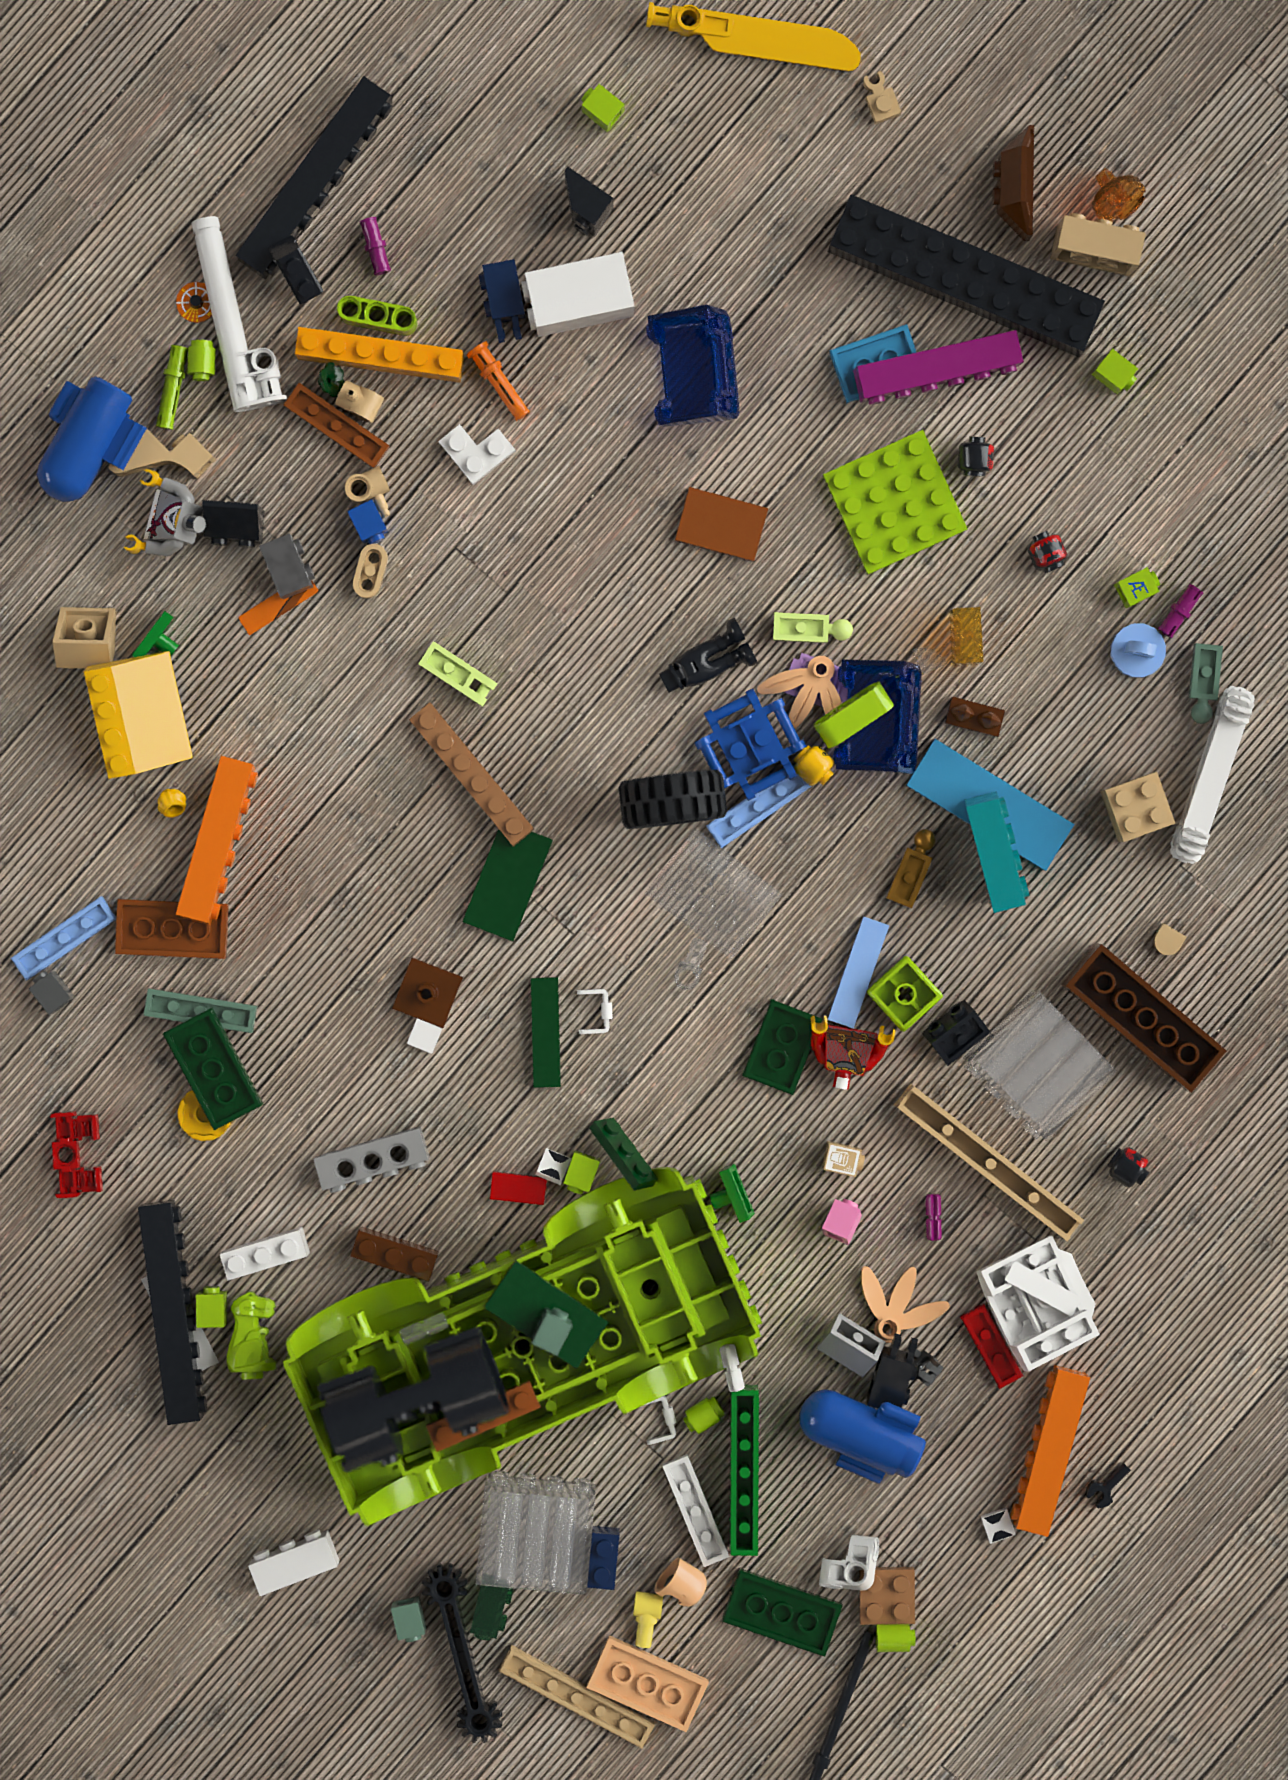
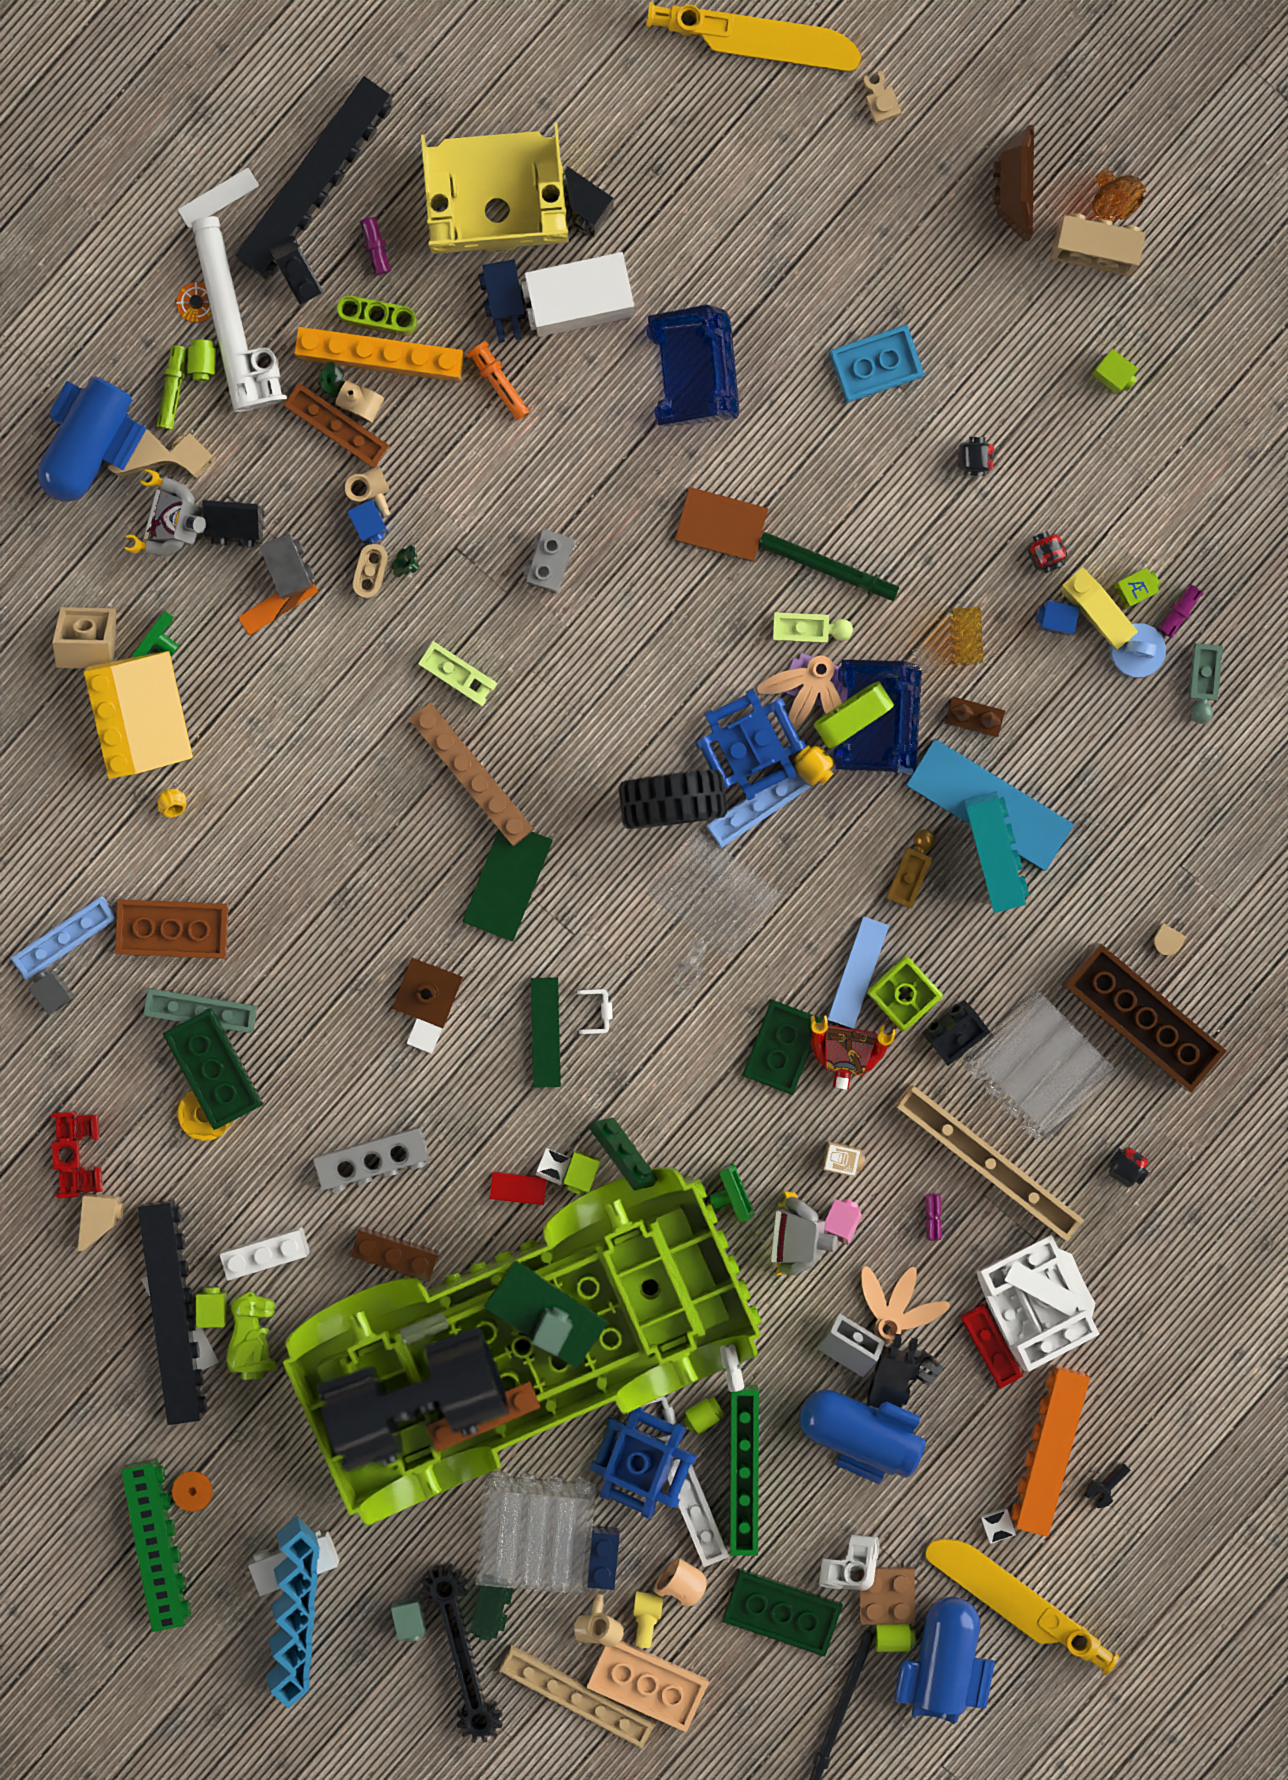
orange brick [176,756,258,926] -> none
white plate [438,424,516,485] -> none
lime brick [581,84,625,132] -> none
black piece [659,618,758,693] -> none
lime plate [823,430,968,575] -> none
black brick [828,194,1105,357] -> none
magenta brick [853,330,1024,405] -> none
tan brick [1100,772,1176,843] -> none
white arm [1170,686,1255,864] -> none
none -> tan slope [78,1193,124,1251]
none -> green brick [121,1458,191,1632]
none -> orange piece [172,1471,213,1512]
none -> white sticker [178,168,259,228]
none -> dark azure brick [266,1516,320,1709]
none -> dark green plant [391,545,419,577]
none -> light yellow piece [421,123,569,254]
none -> light grey brick [523,529,575,594]
none -> tan piece [574,1593,623,1647]
none -> blue brick [589,1407,697,1519]
none -> dark green axle [759,532,900,602]
none -> light grey torso [770,1191,838,1276]
none -> blue piece [894,1596,995,1724]
none -> yellow piece [925,1538,1119,1676]
none -> blue brick [1035,600,1080,636]
none -> light yellow slope [1061,567,1138,651]

